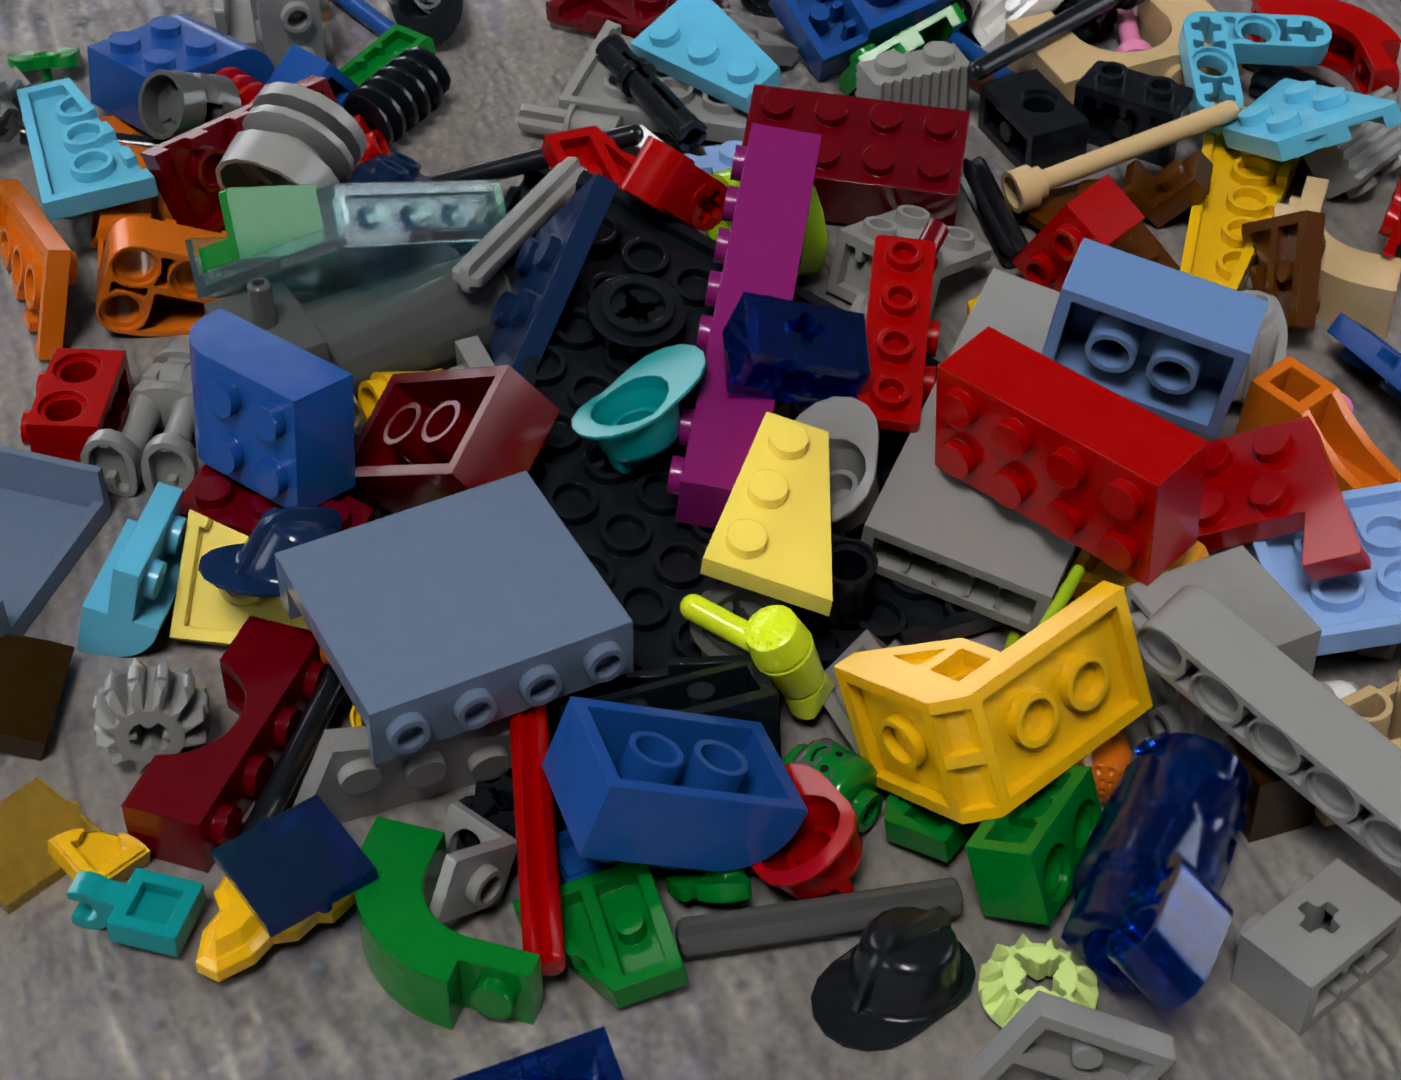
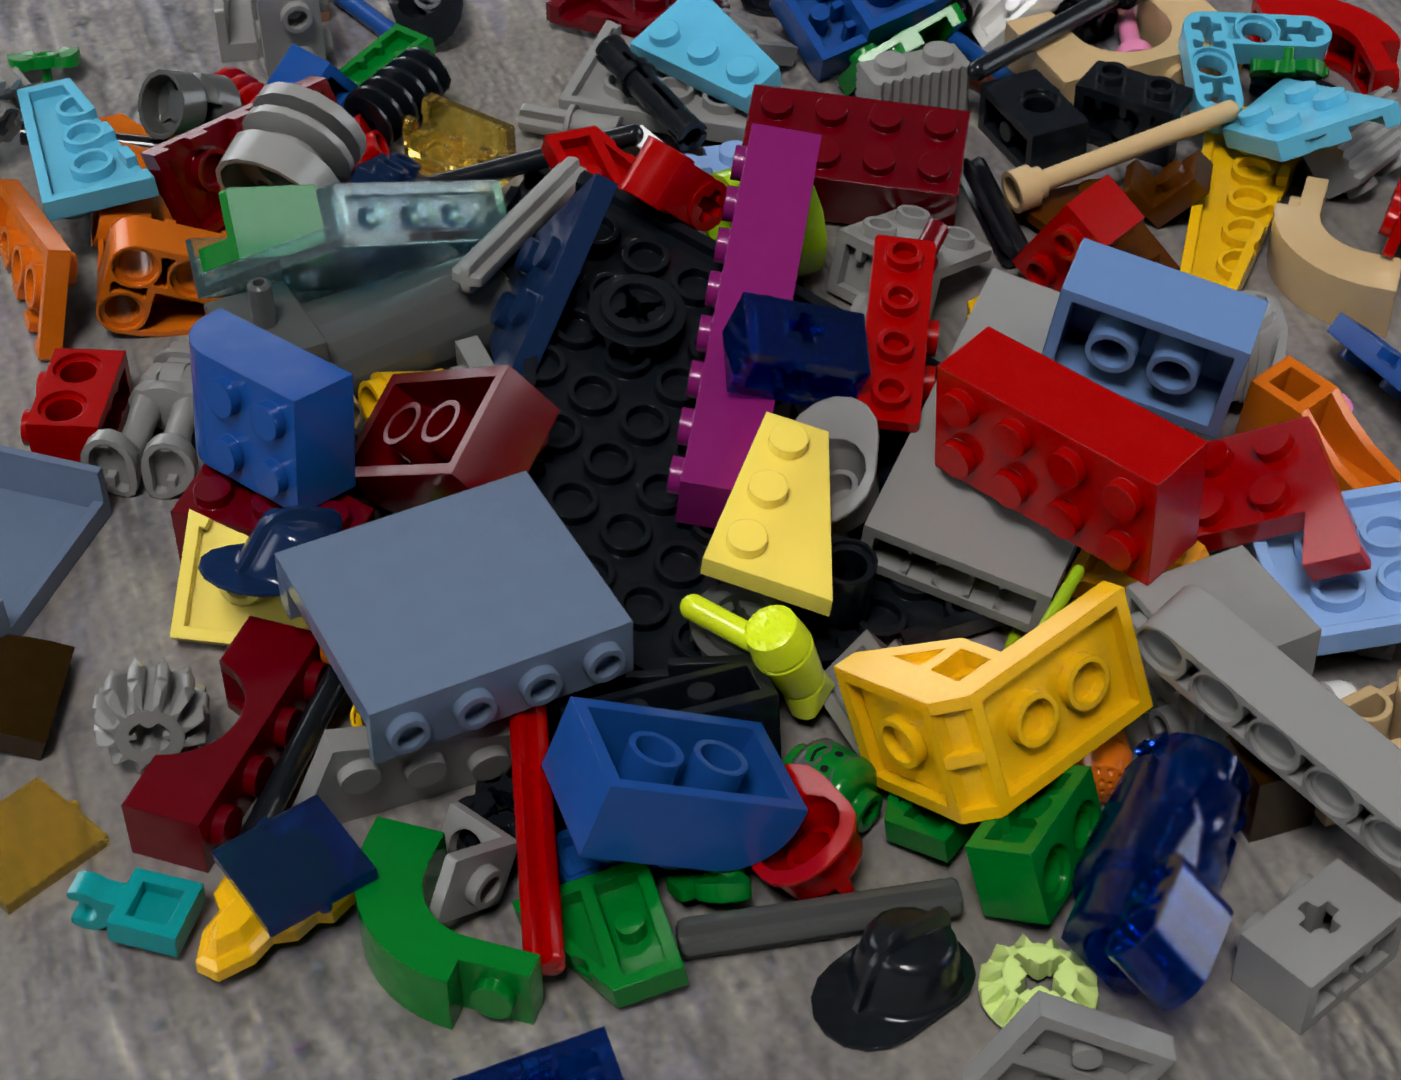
yellow tile [48,828,151,882] -> none
medium azure brick [77,481,188,658] -> none
blue brick [87,14,275,134] -> none
teal piece [572,344,707,474] -> none
reddish brown wing [1241,210,1326,333] -> none
none -> clear yellow hinge [402,92,516,200]
none -> green piece [1249,47,1329,81]

